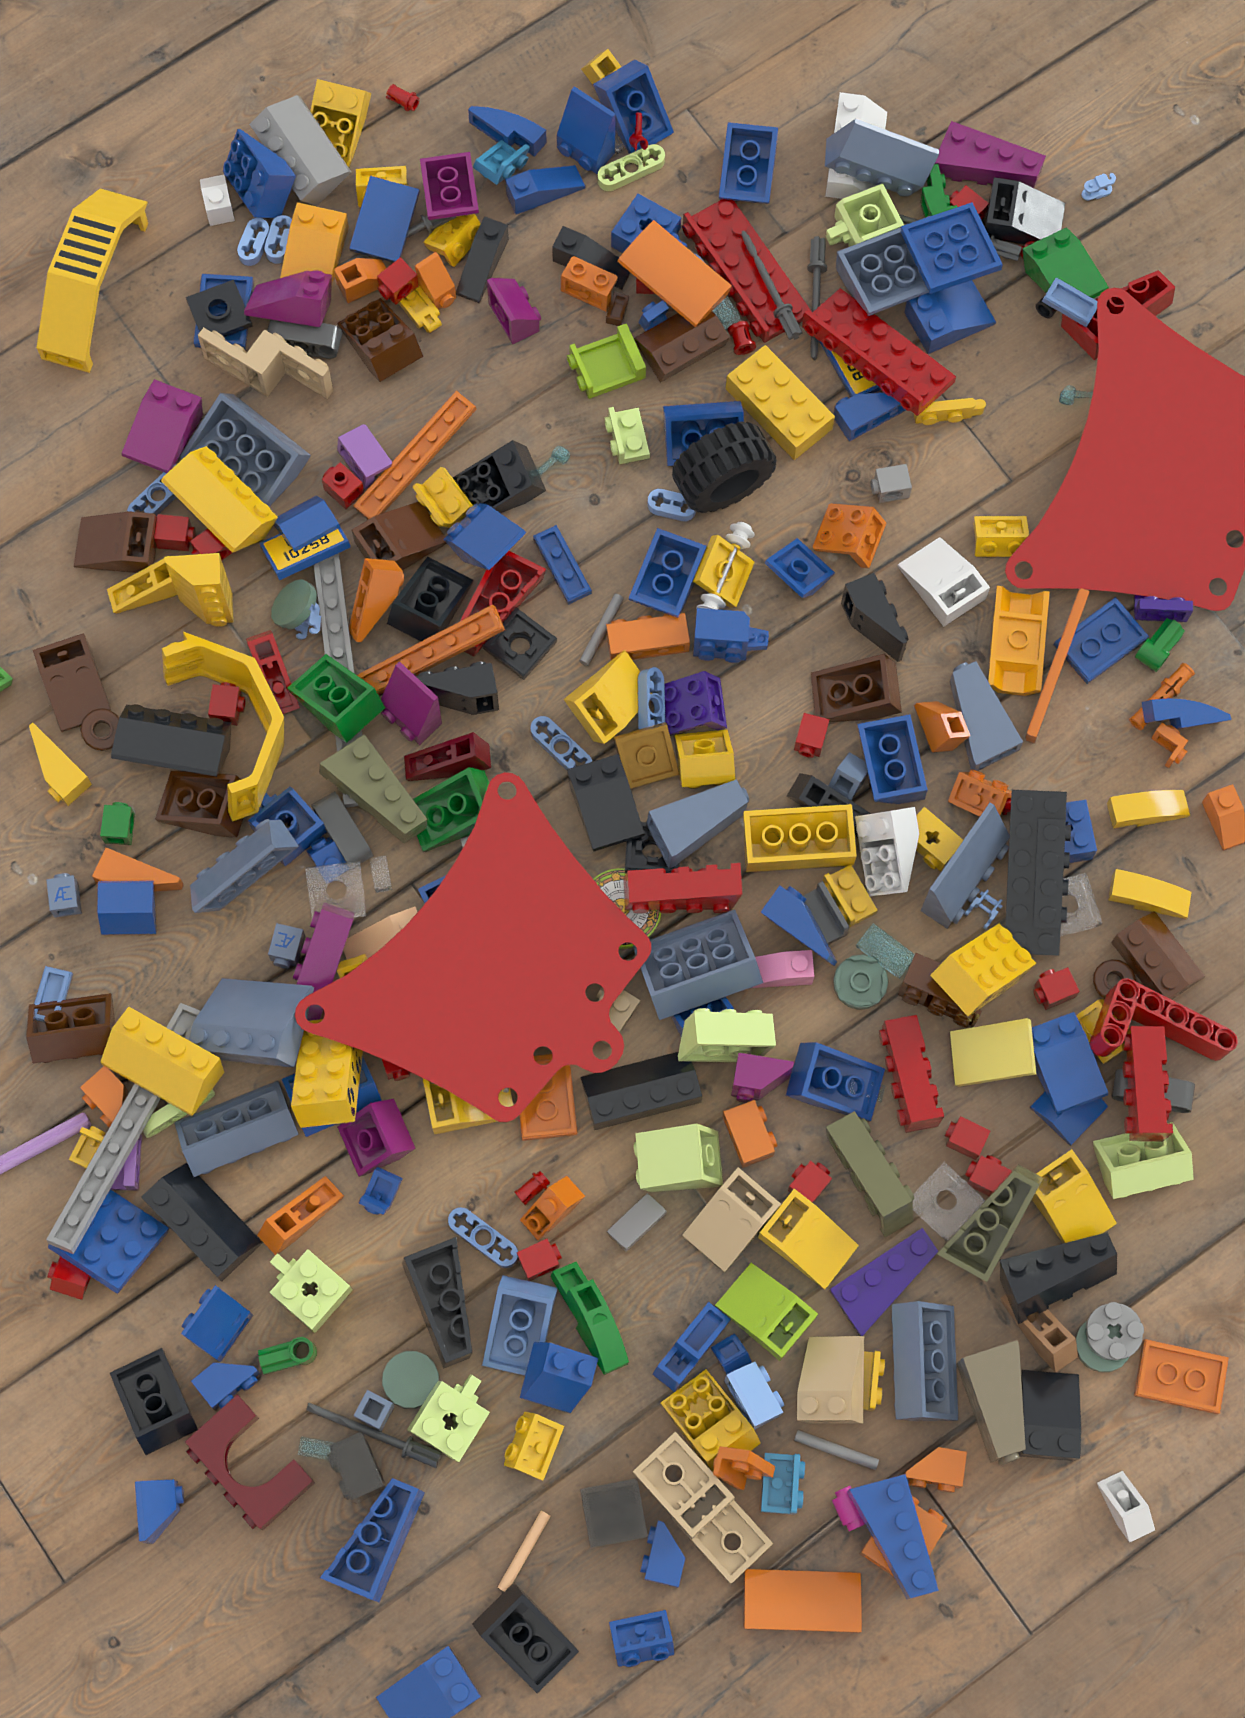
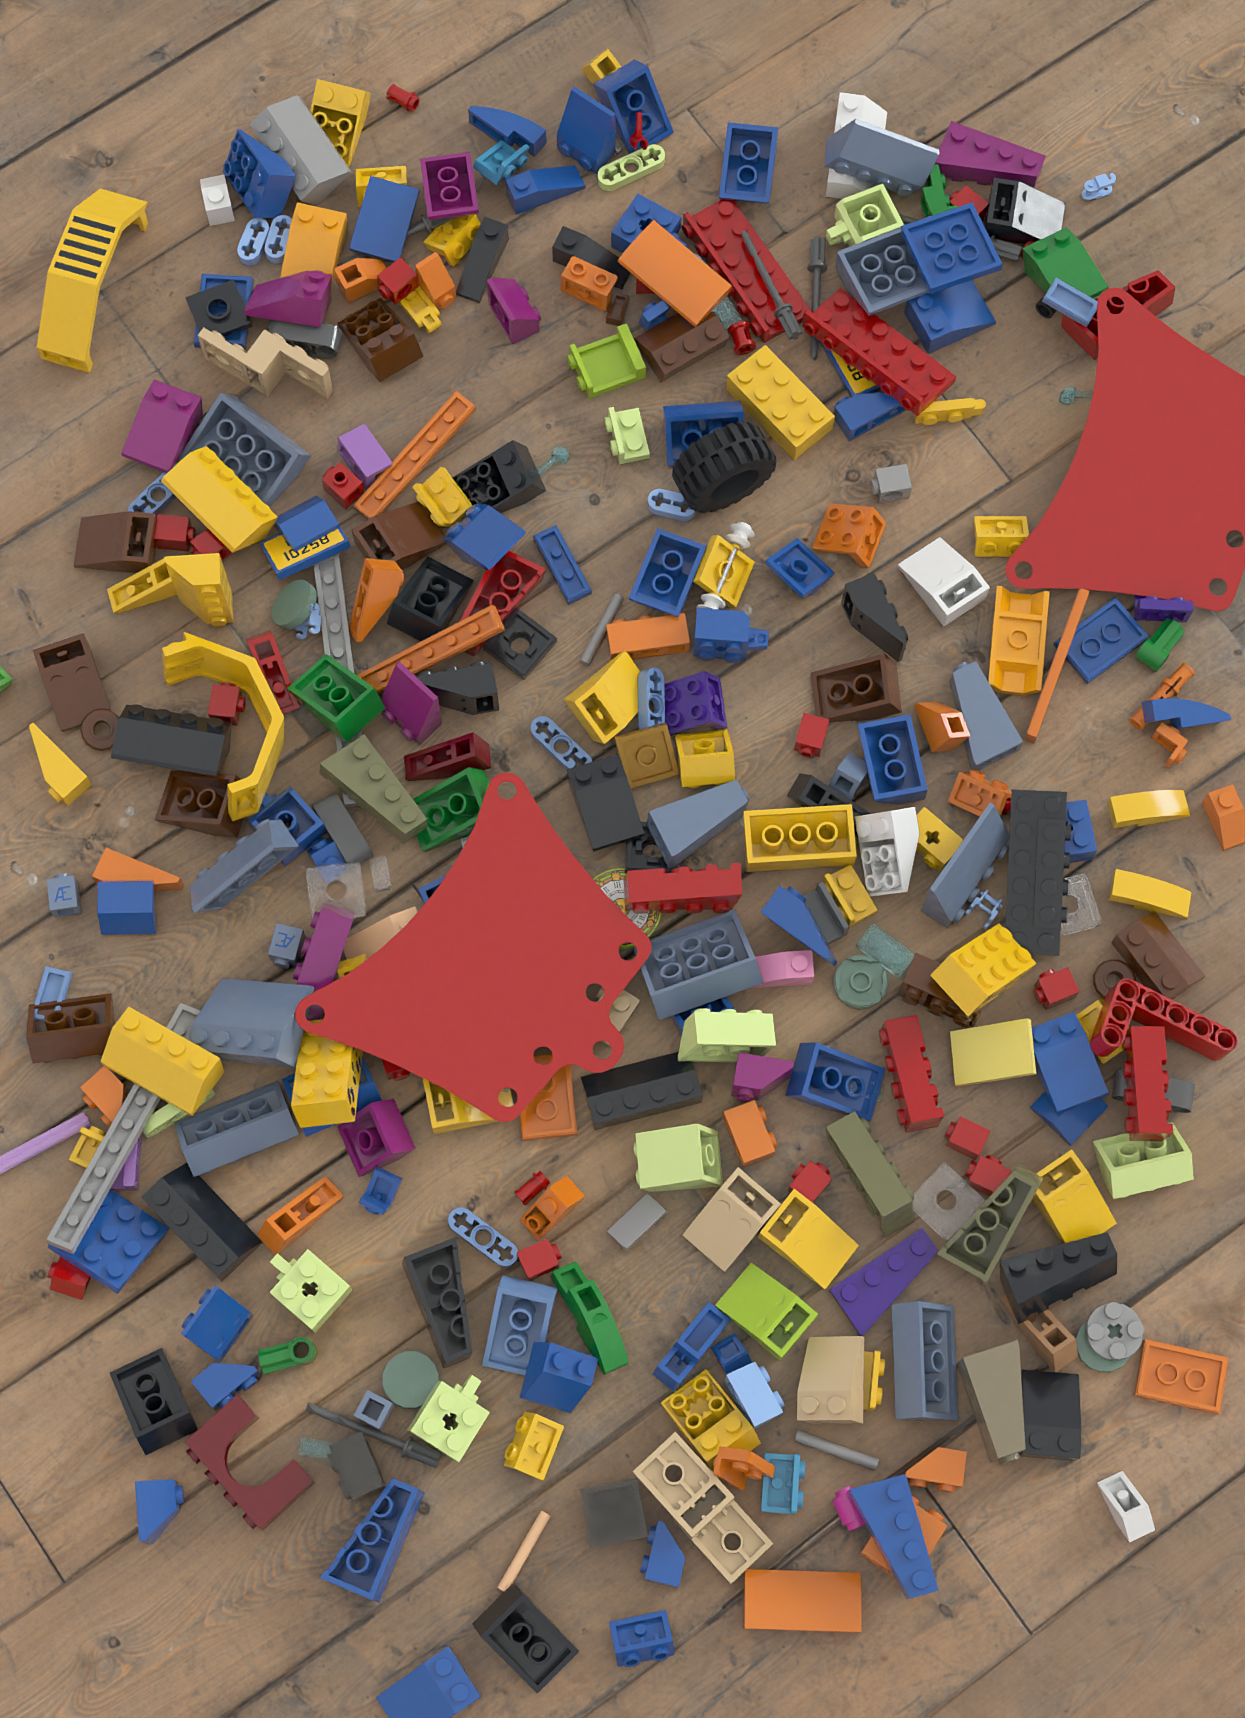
green brick [100,802,135,845] -> none

